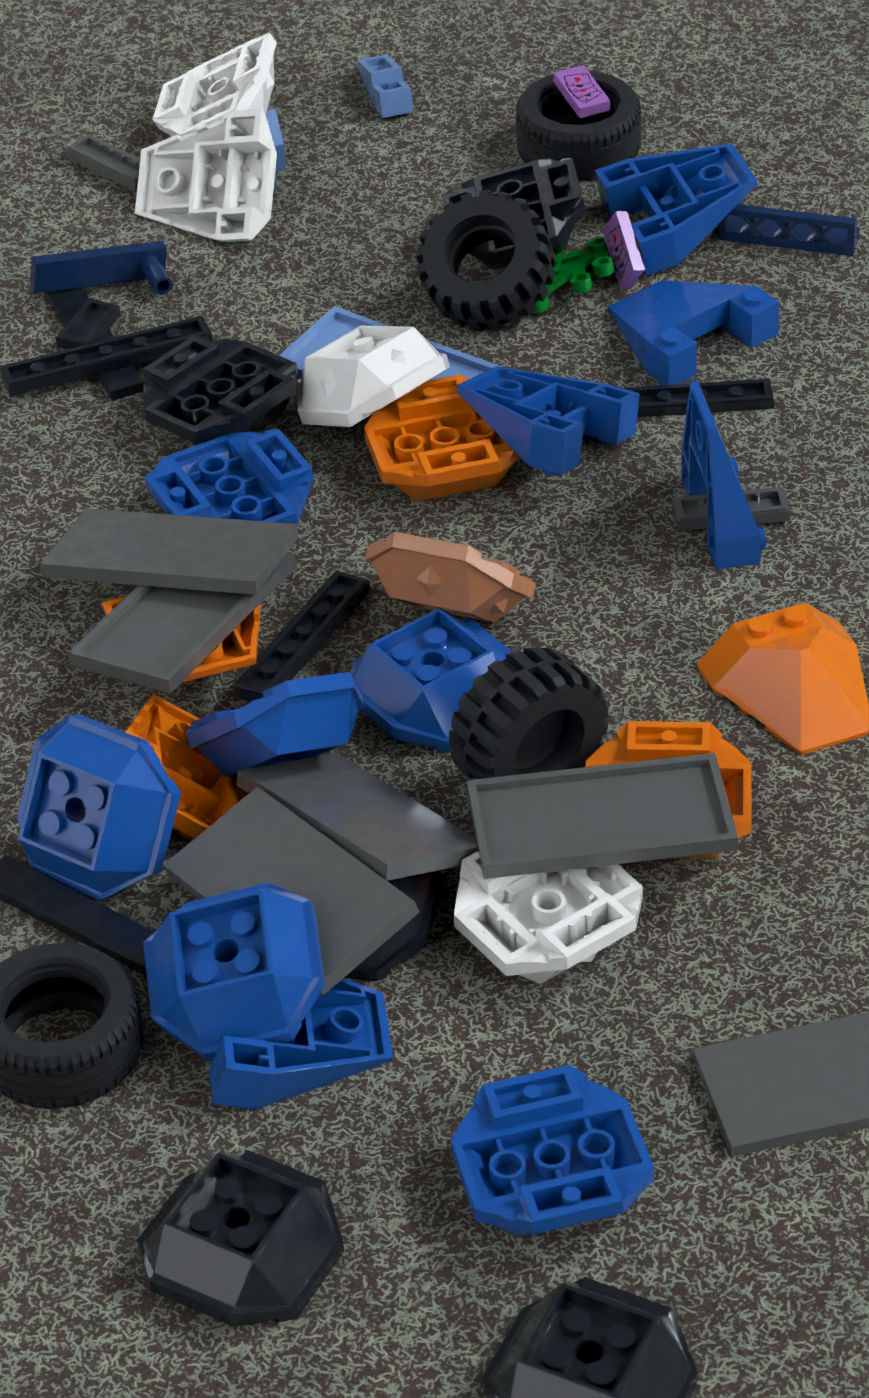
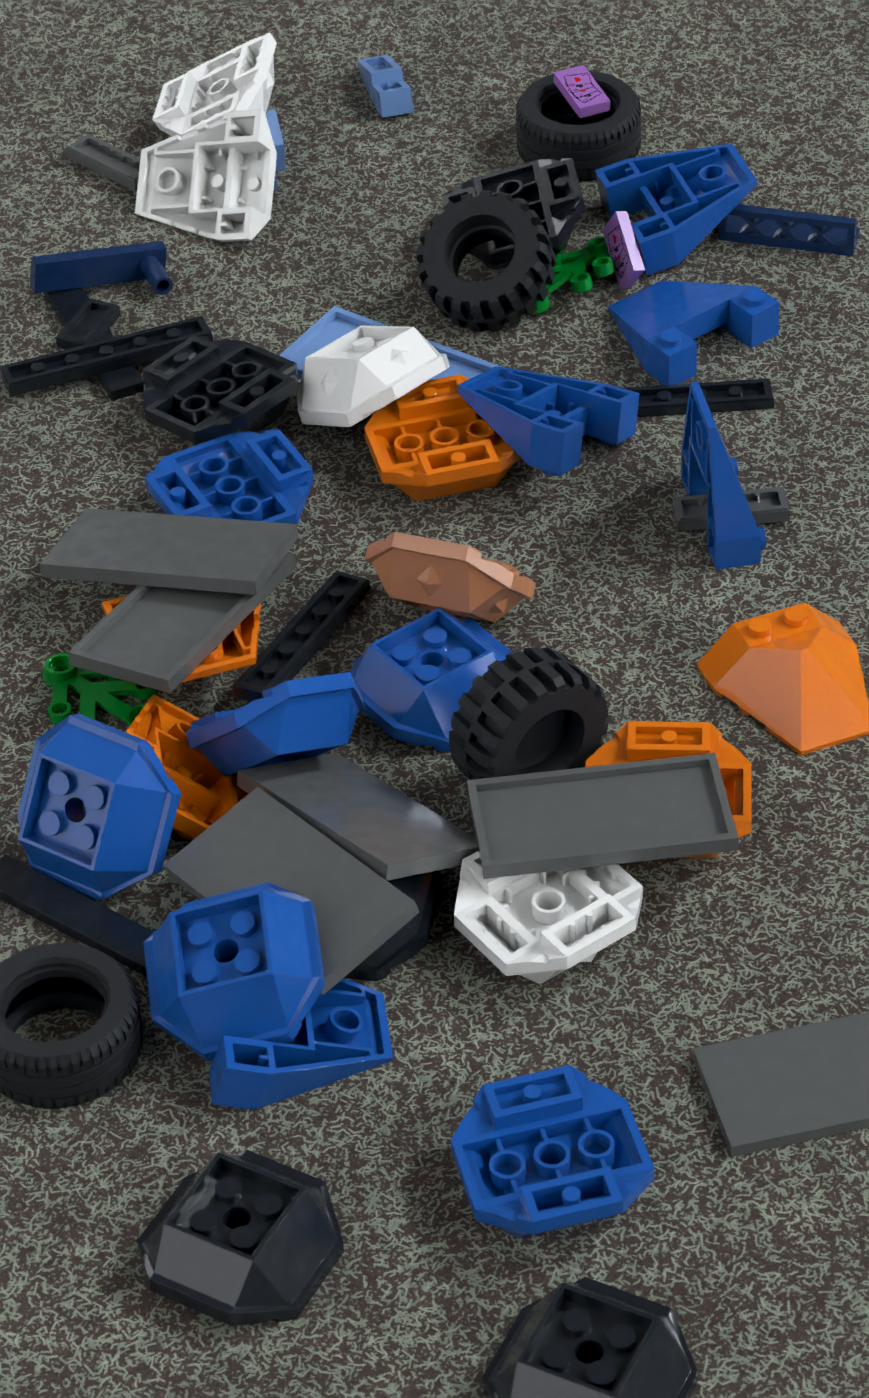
none -> green plant [42,653,157,728]

